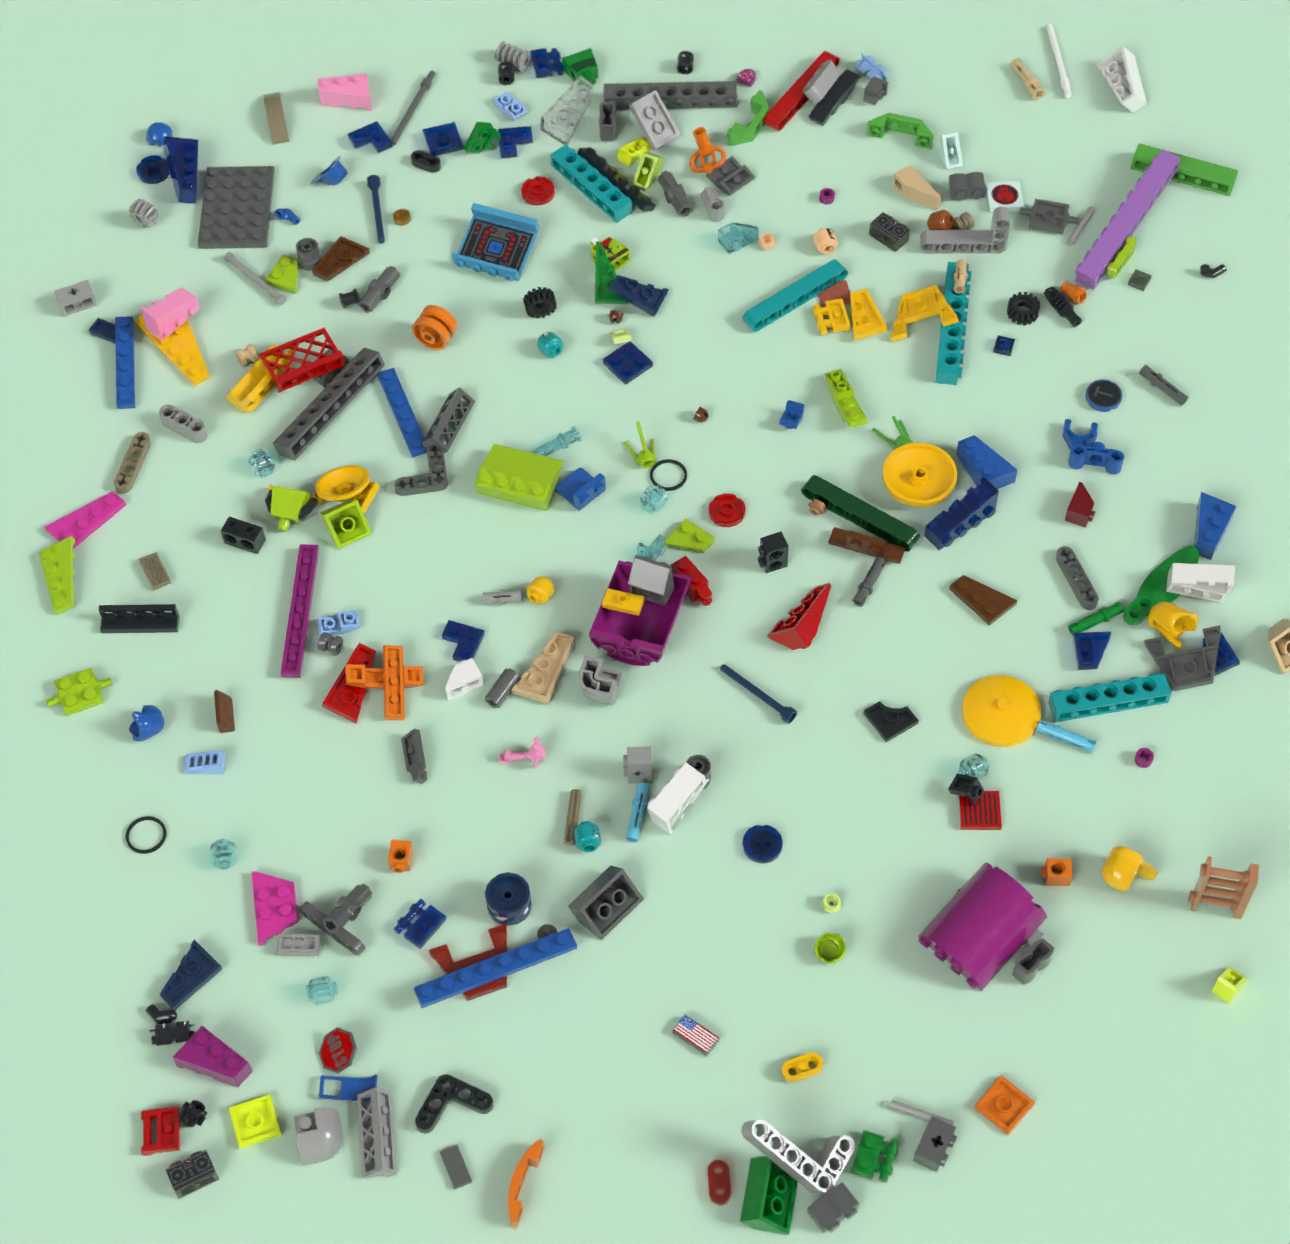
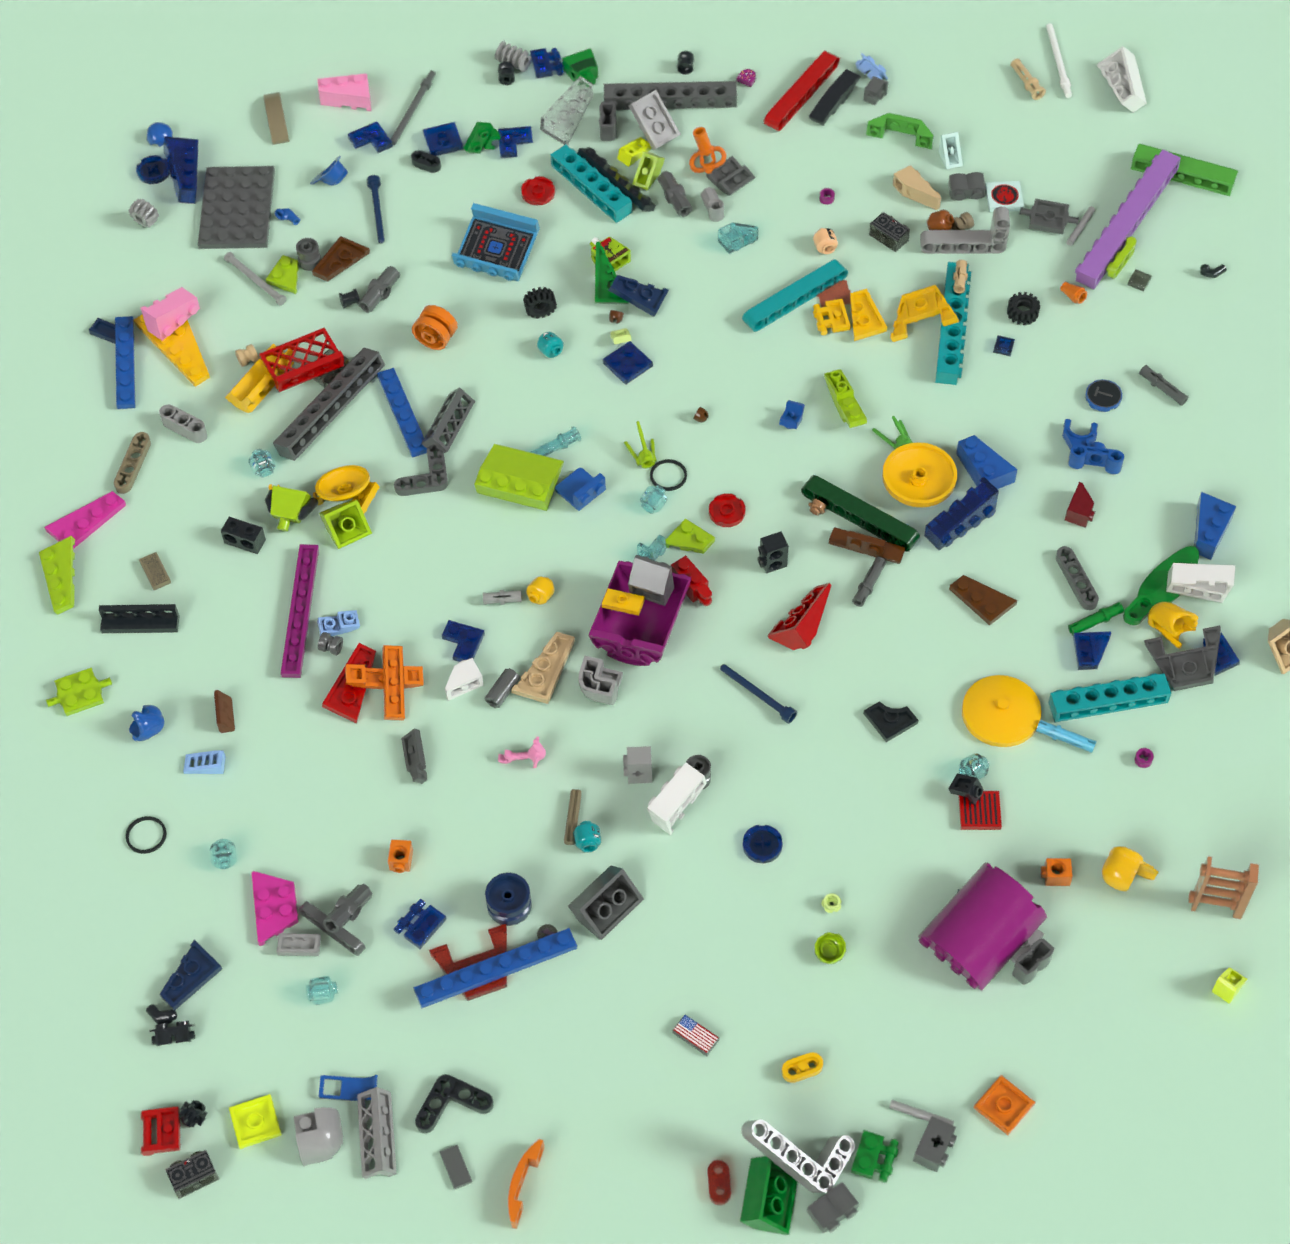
light grey brick [54,280,97,317] -> none
magenta wedge [173,1026,253,1087] -> none
piece [319,1027,357,1073] -> none
pearl gold tile [393,209,411,226] -> none
light blue slope [494,91,528,120] -> none
medium azure pin [625,783,650,842] -> none
bright green slope [726,90,769,146] -> none
light nougat plate [758,233,775,249] -> none
light grey beam [802,60,841,105] -> none
black hinge [1044,287,1082,327] -> none

